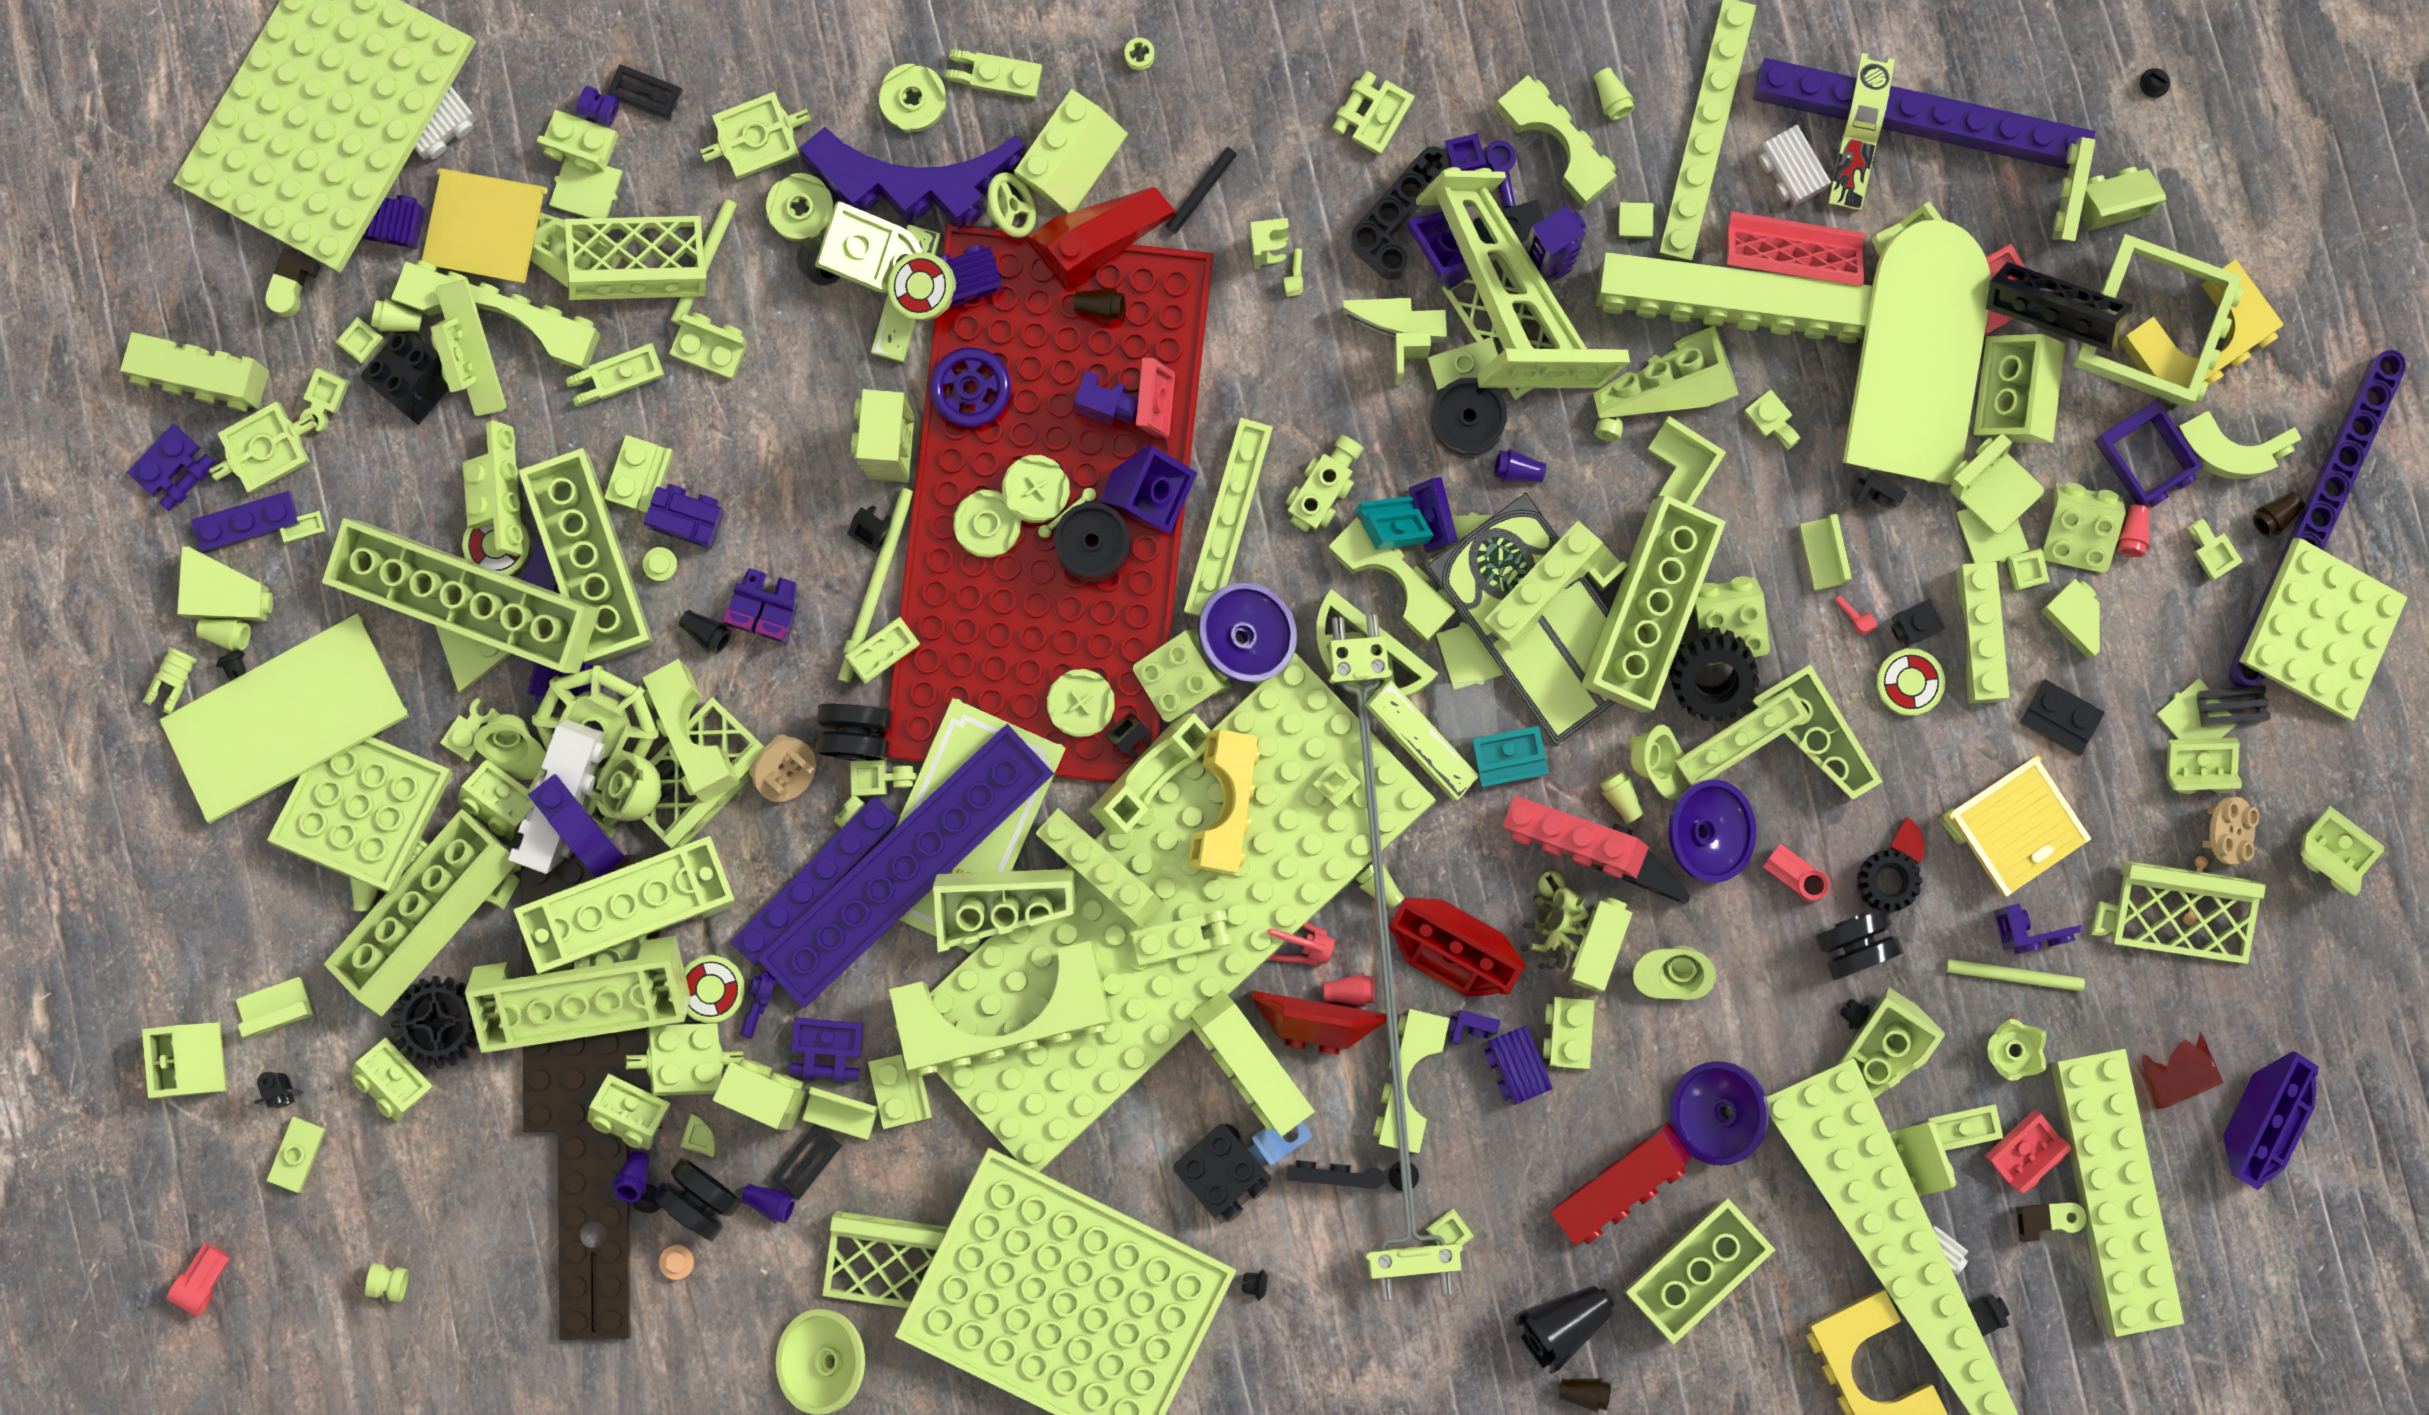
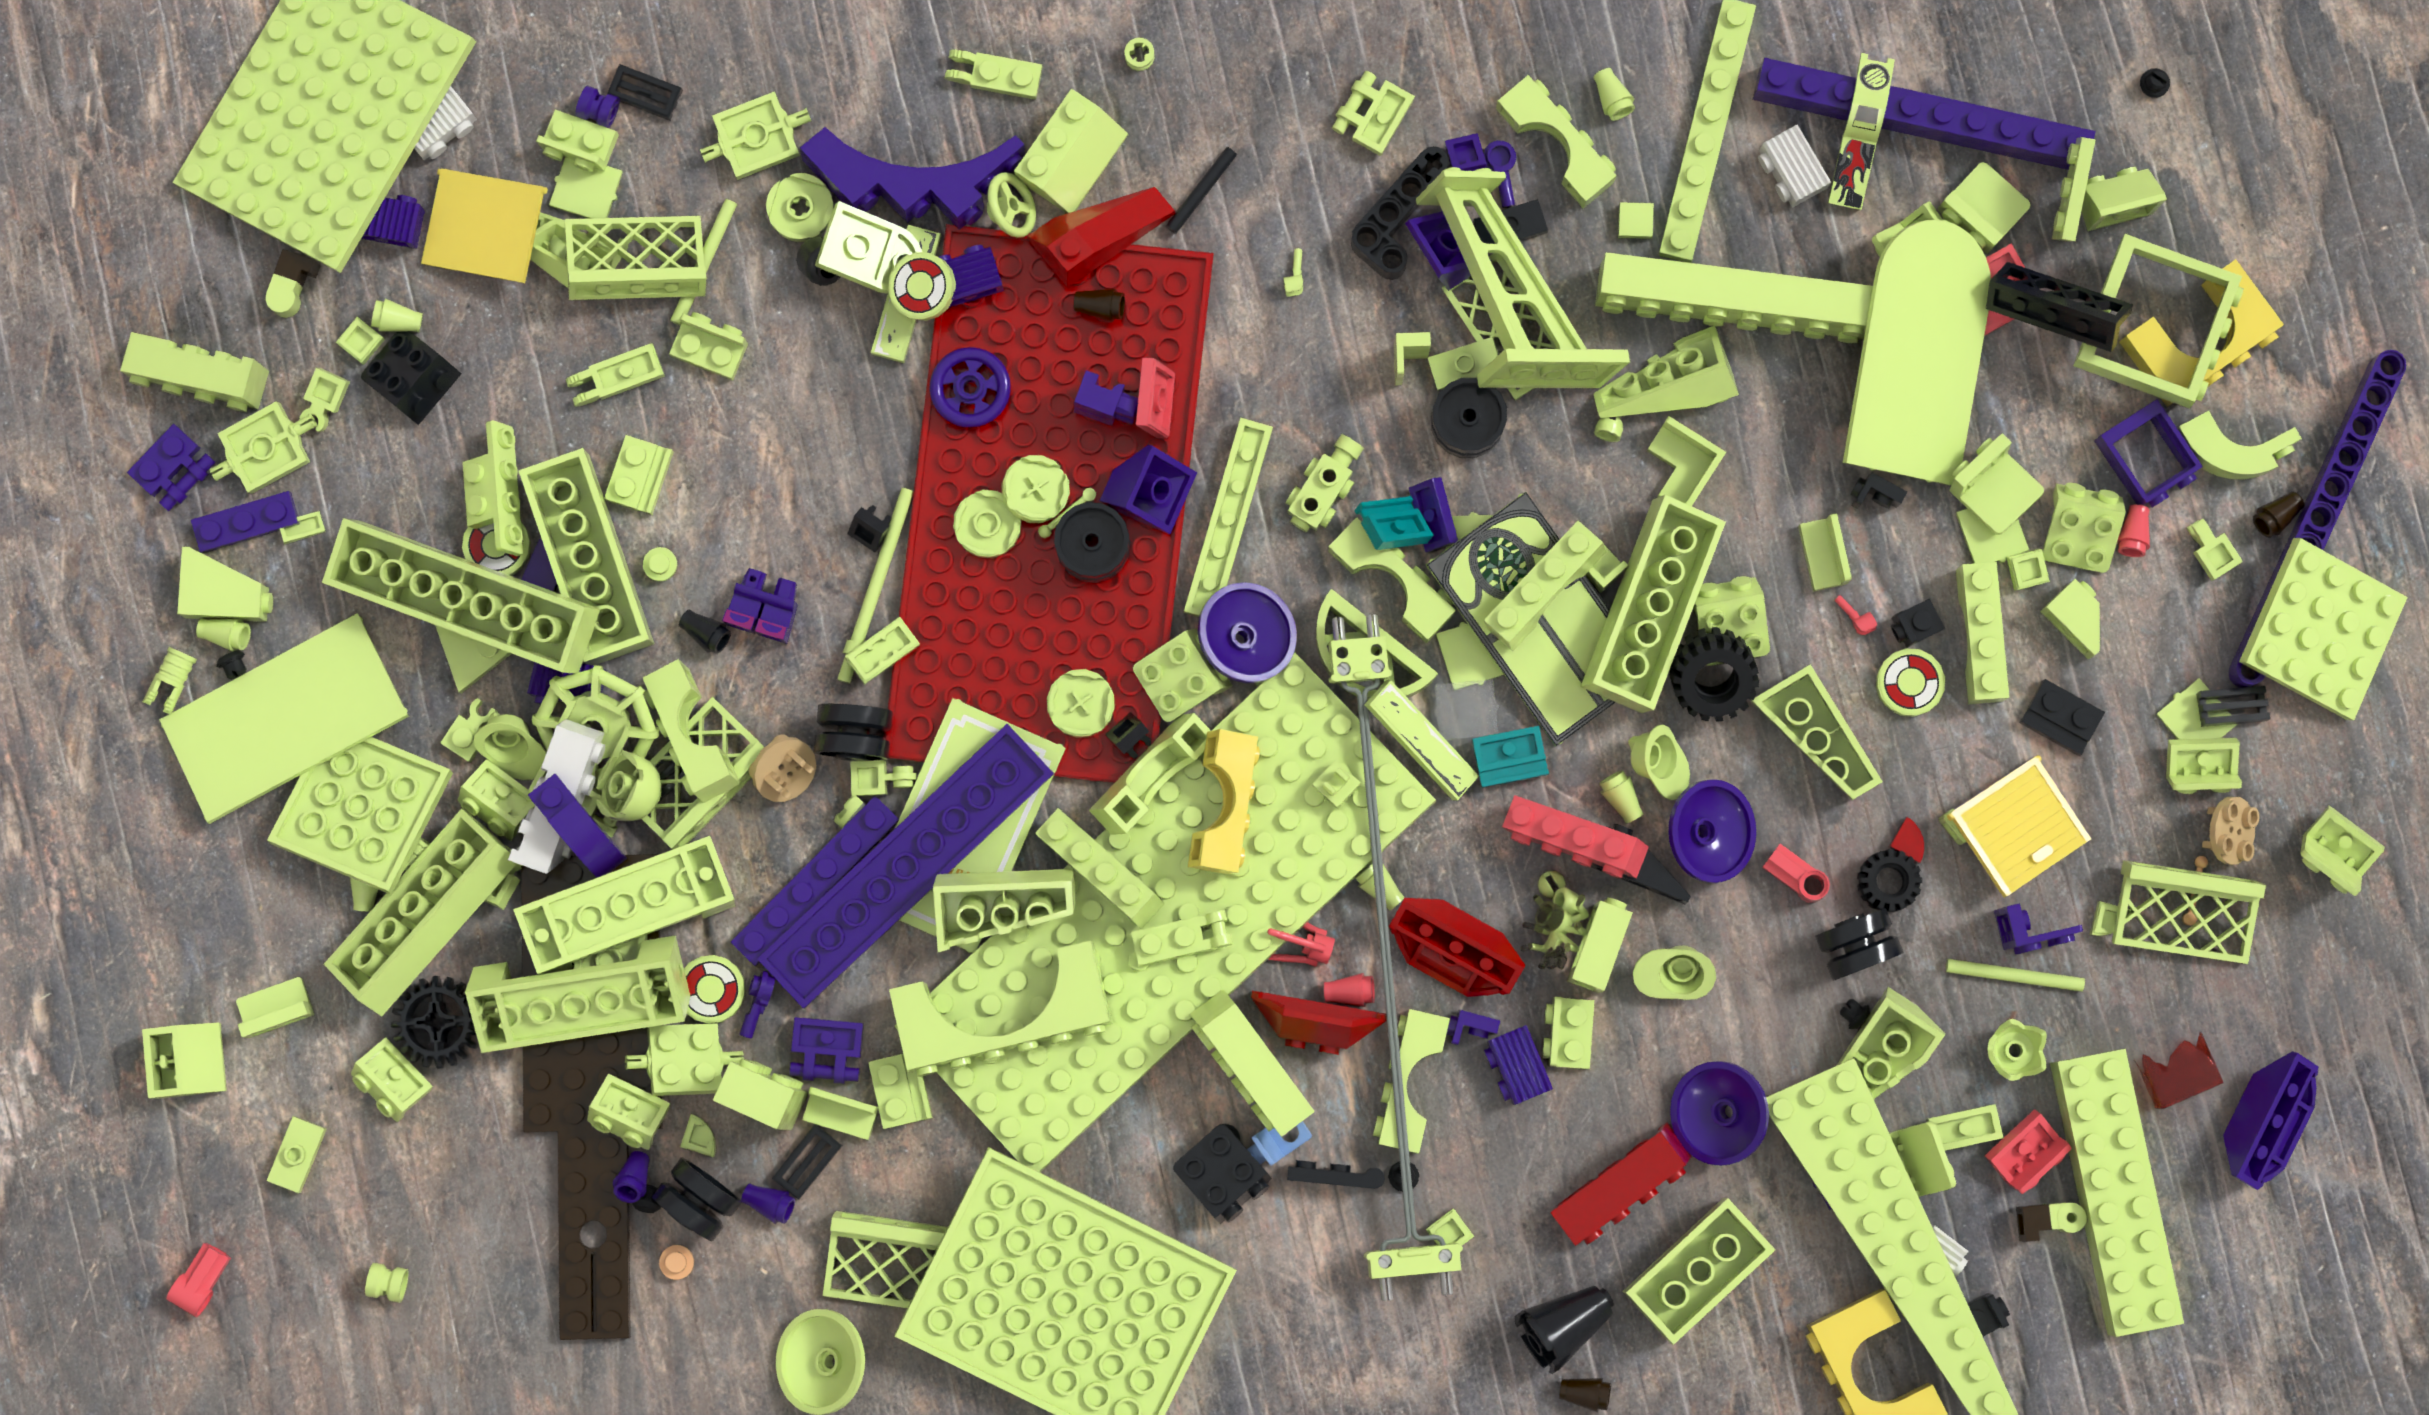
black hinge [254,1072,303,1109] -> none
yellowish green arch [391,260,600,371] -> none
yellowish green bracket [430,279,507,416] -> none
dark purple brick [644,484,724,549] -> none
yellowish green brick [851,389,915,483] -> none
yellowish green plate [879,64,946,133] -> none
black piece [1241,1269,1268,1301] -> none
yellowish green hinge [1250,218,1289,270] -> none
yellowish green slope [1342,298,1447,343] -> none
dark purple cone [1494,449,1546,483] -> none
dark purple brick [1525,205,1586,281] -> none
yellowish green tile [1675,687,1810,785] -> none
coral fence [1724,211,1865,286] -> none
yellowish green plate [1744,390,1800,450] -> none
yellowish green slope [1973,334,2066,443] -> none
none -> yellowish green bracket [1937,162,2030,254]

